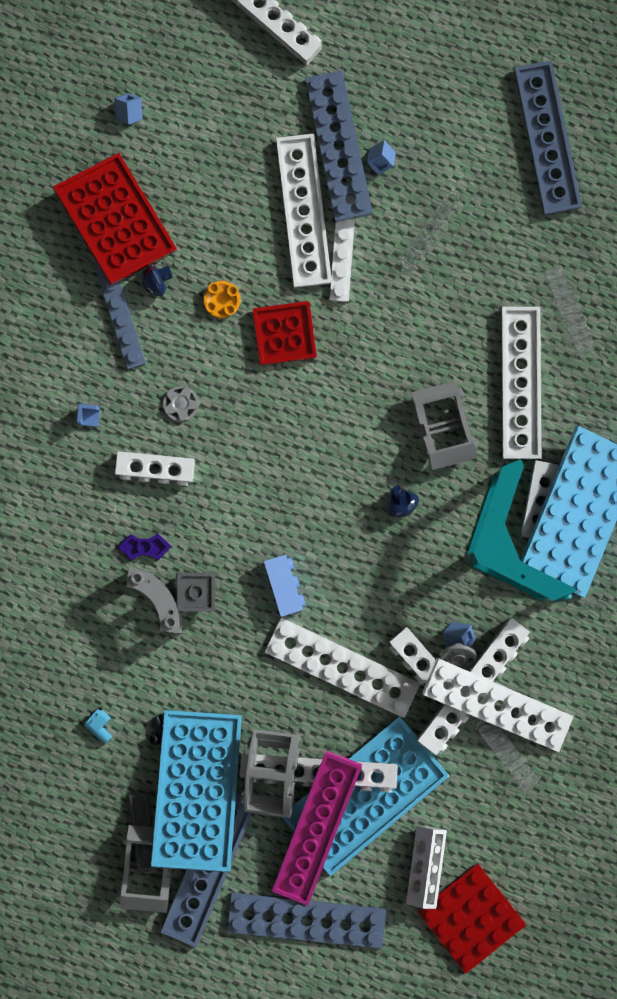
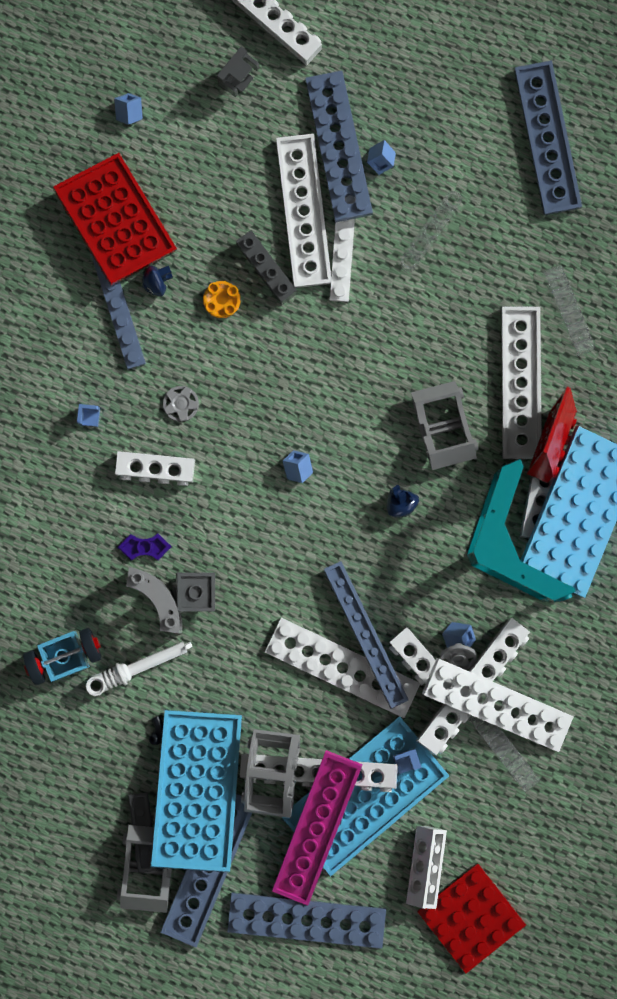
medium azure piece [83,707,112,744] -> none
red plate [253,301,317,366] -> none
light blue brick [264,555,306,617] -> none
none -> brick [23,628,101,685]
none -> white piece [86,642,192,696]
none -> dark grey panel [217,46,259,97]
none -> dark grey brick [236,230,297,305]
none -> medium blue panel [283,451,313,483]
none -> sand blue plate [323,561,409,709]
none -> medium blue panel [392,748,422,774]
none -> red slope [527,387,577,483]

